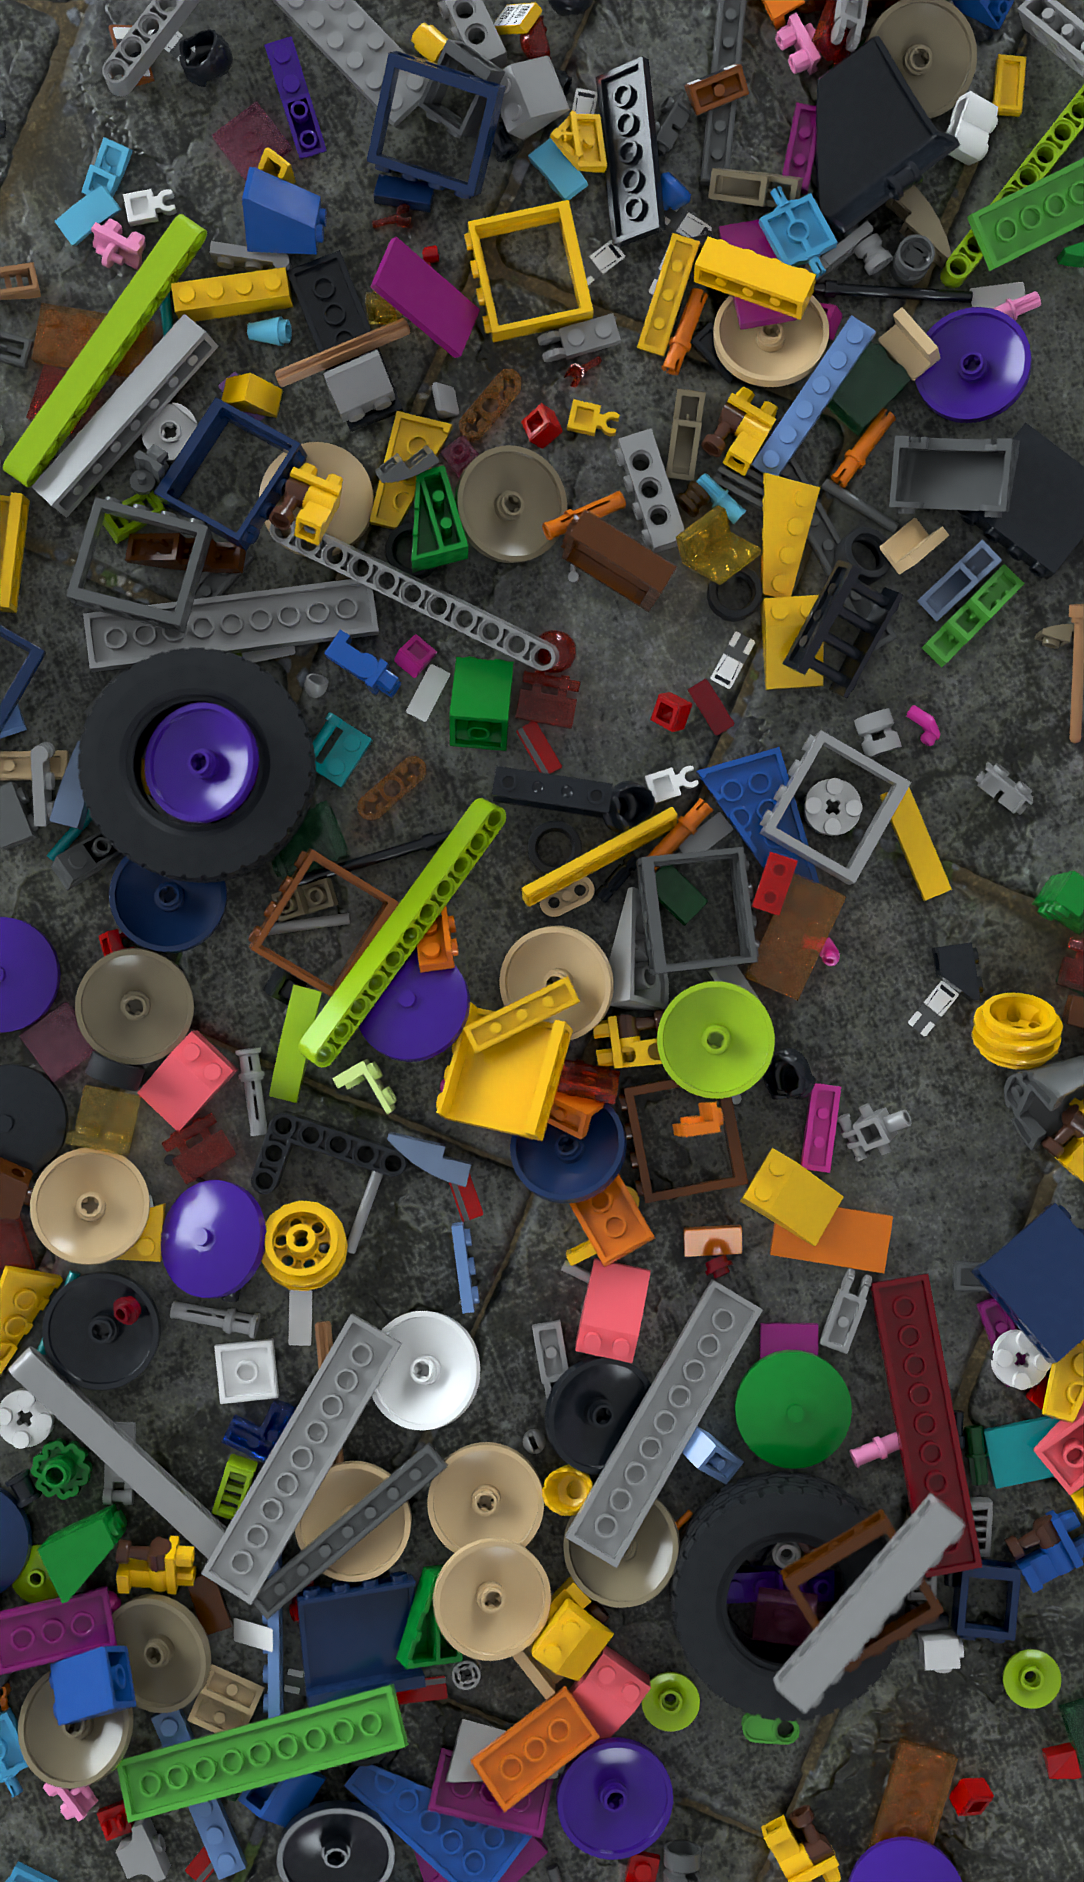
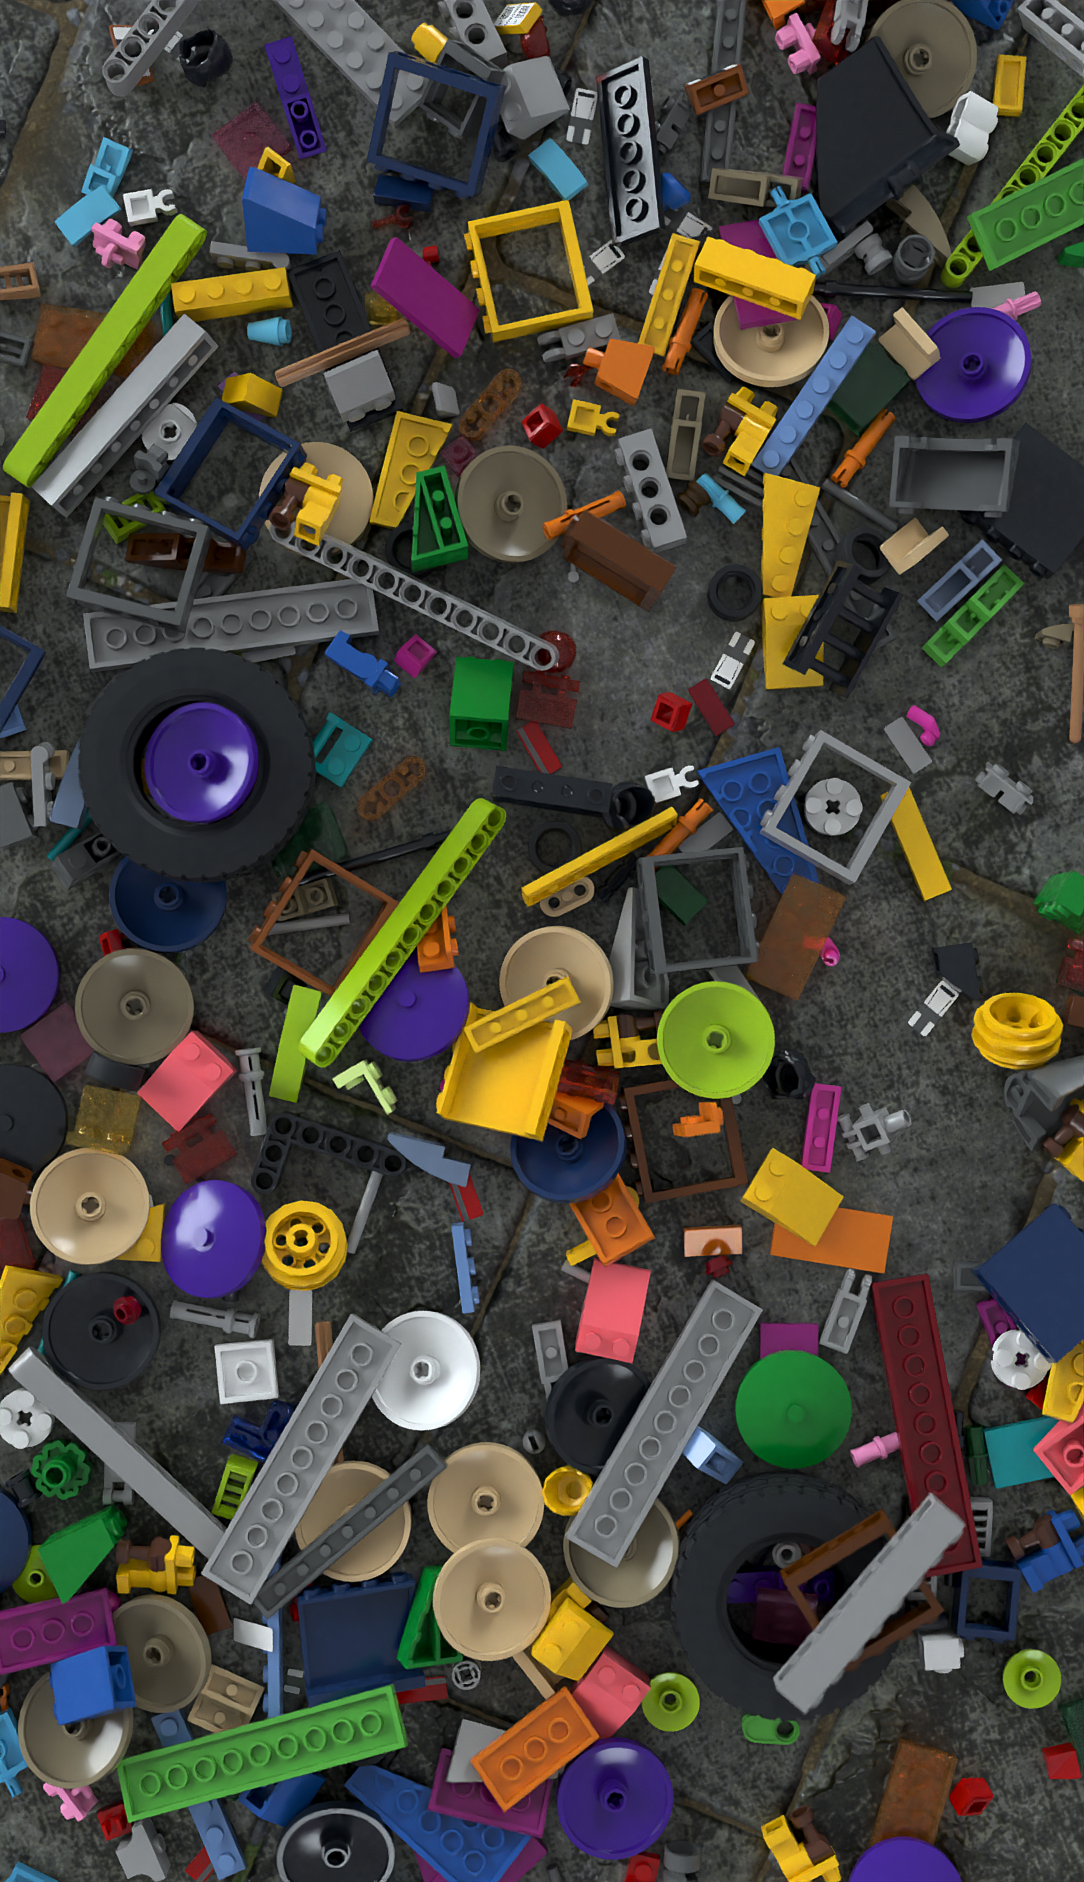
light grey hinge [304,674,329,698] -> none
dark grey slope [375,445,440,483] -> none
white sticker [406,664,450,722] -> none
yellow slope [550,110,607,173] -> none
clear yellow bracket [676,505,761,585] -> none
red hinge [752,852,798,916] -> none
light grey wheel [854,708,902,758] -> none
none -> orange torso [583,339,655,406]
none -> light grey sticker [884,717,932,773]

